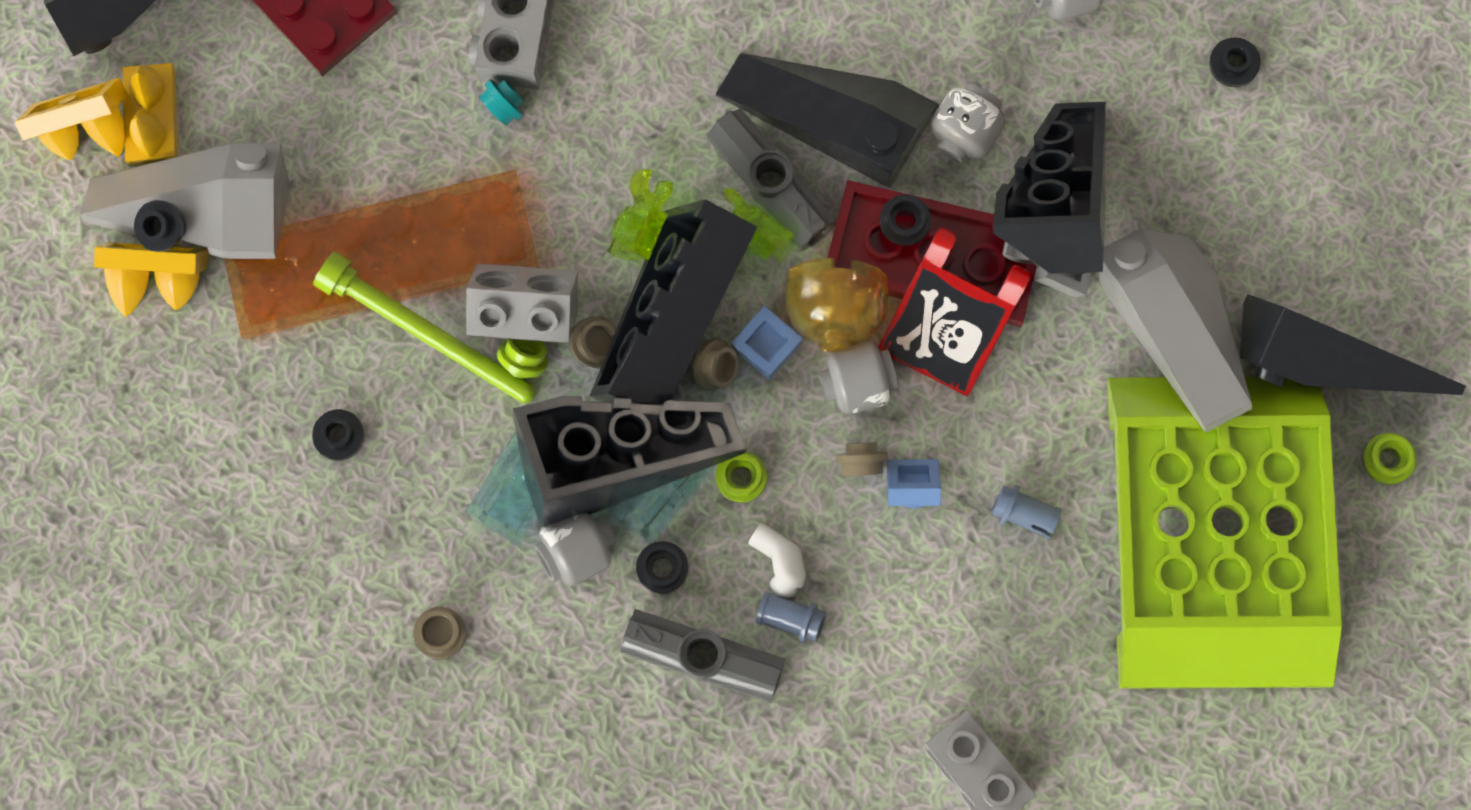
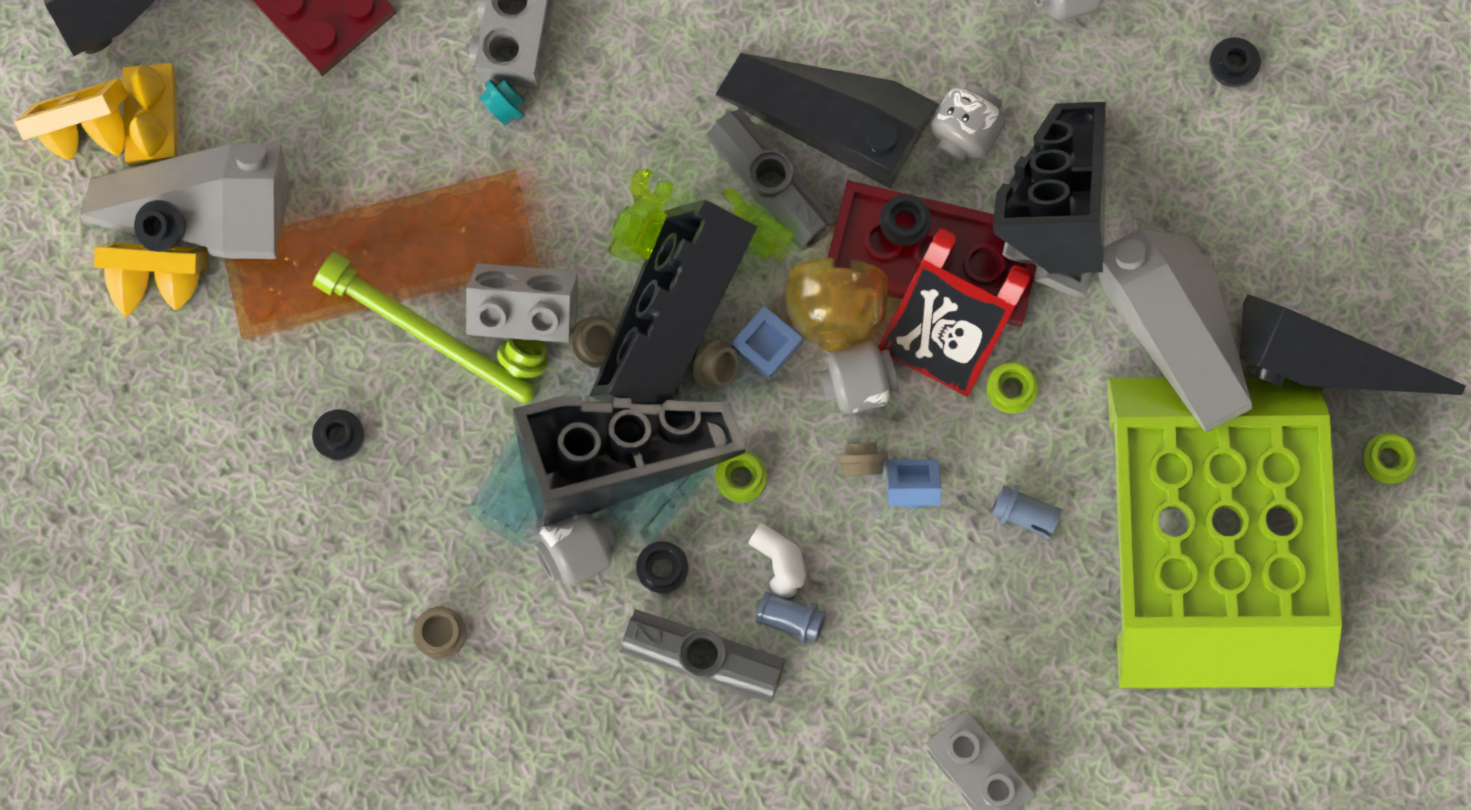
none -> lime plate [986,362,1038,414]

